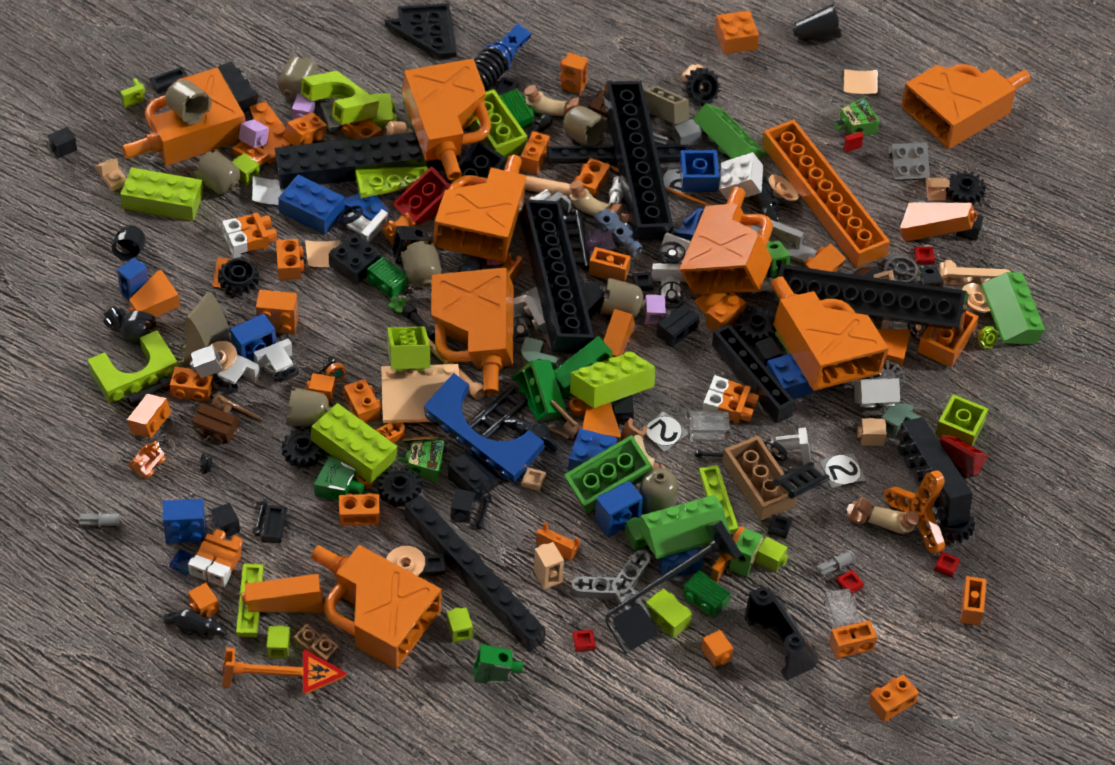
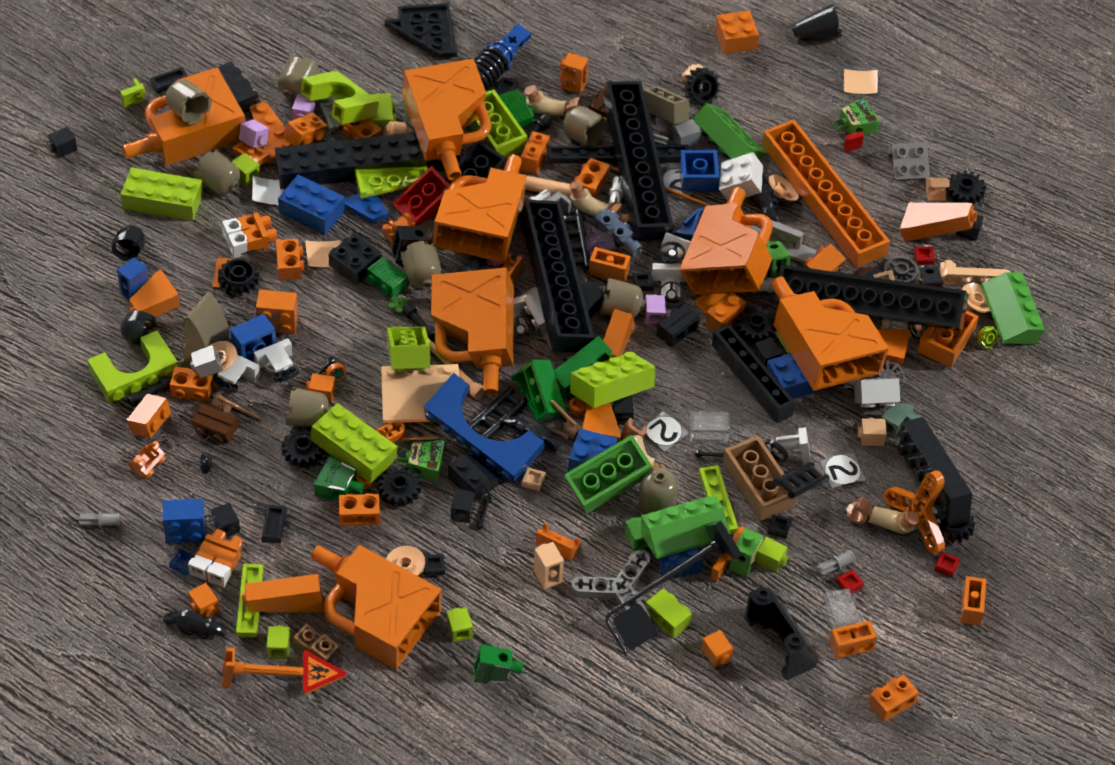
light nougat slope [94,158,127,192] -> none
black gear [102,306,127,329] -> none
black hinge [252,499,268,536] -> none
white piece [339,205,388,243] -> none
orange brick [344,379,382,423] -> none
black brick [405,495,546,652] -> none
sand green brick [521,337,558,370] -> none
red tile [572,629,596,653] -> none
blue brick [595,481,643,537] -> none
green brick [683,571,731,617] -> none
orange hips [701,375,759,424] -> none
orange piece [901,64,1031,150] -> none
lime brick [935,394,989,446] -> none
red slope [940,435,989,477] -> none

